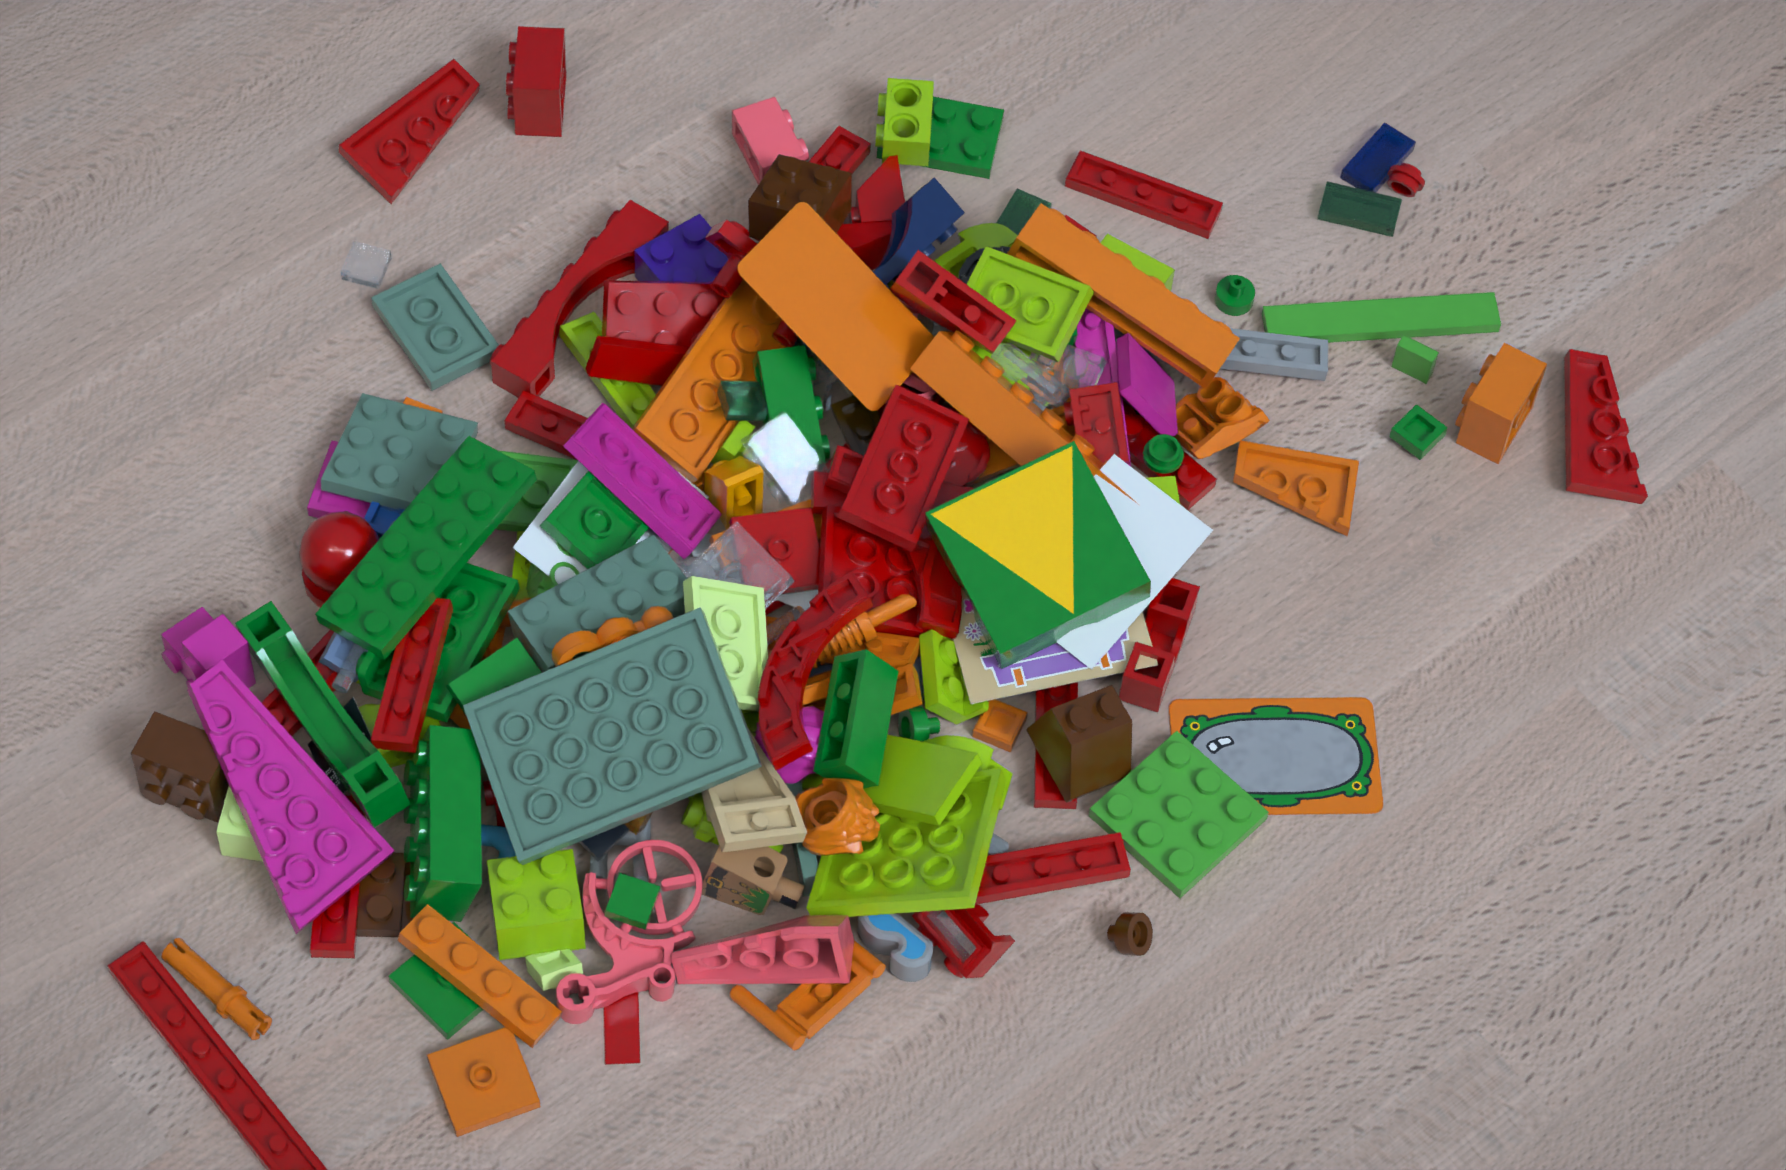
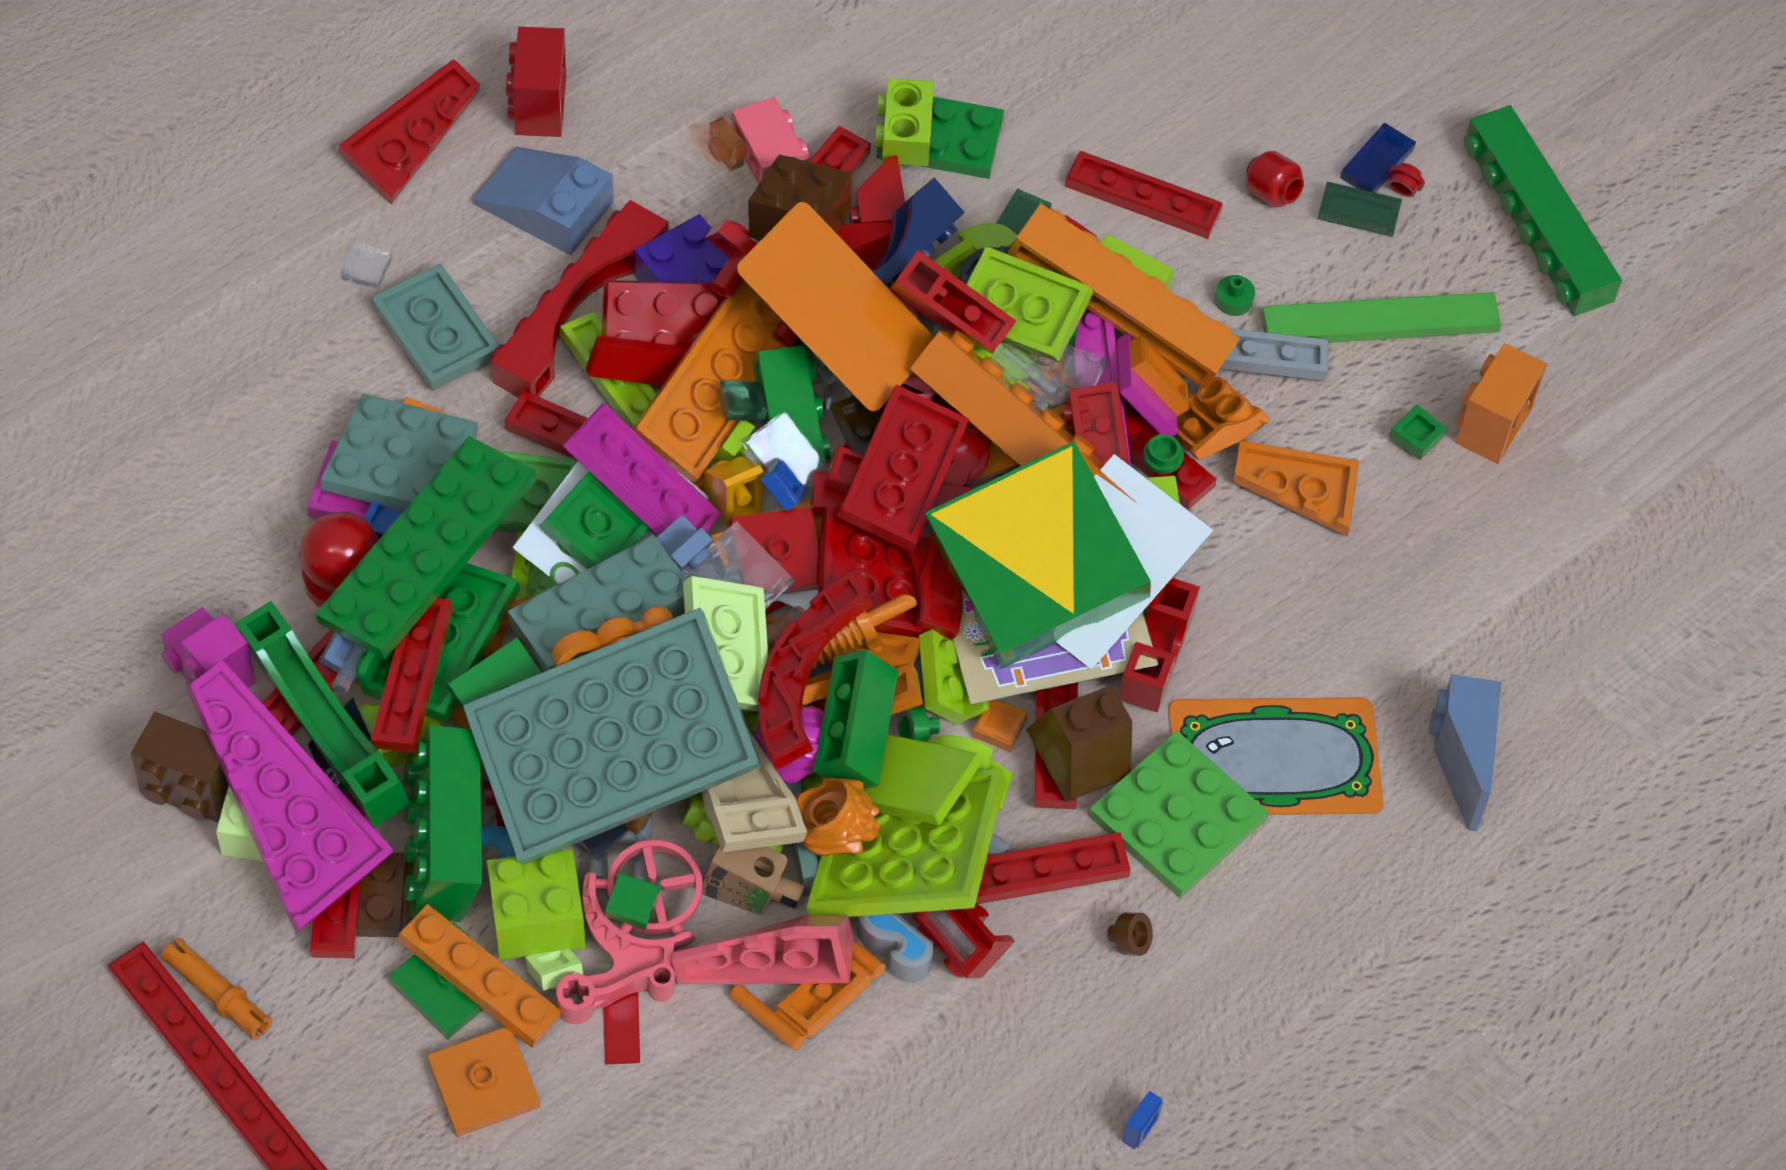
bright green tile [1391,335,1439,384] -> none
red wing [1564,349,1648,504] -> none
none -> sand blue slope [473,147,613,256]
none -> sand blue bracket [657,516,713,571]
none -> clear orange plate [708,116,745,172]
none -> blue tile [761,458,806,512]
none -> blue tile [1122,1090,1163,1149]
none -> orange tile [1129,336,1189,416]
none -> red head [1246,151,1304,208]
none -> sand blue slope [1429,674,1502,831]
none -> green brick [1464,105,1622,316]

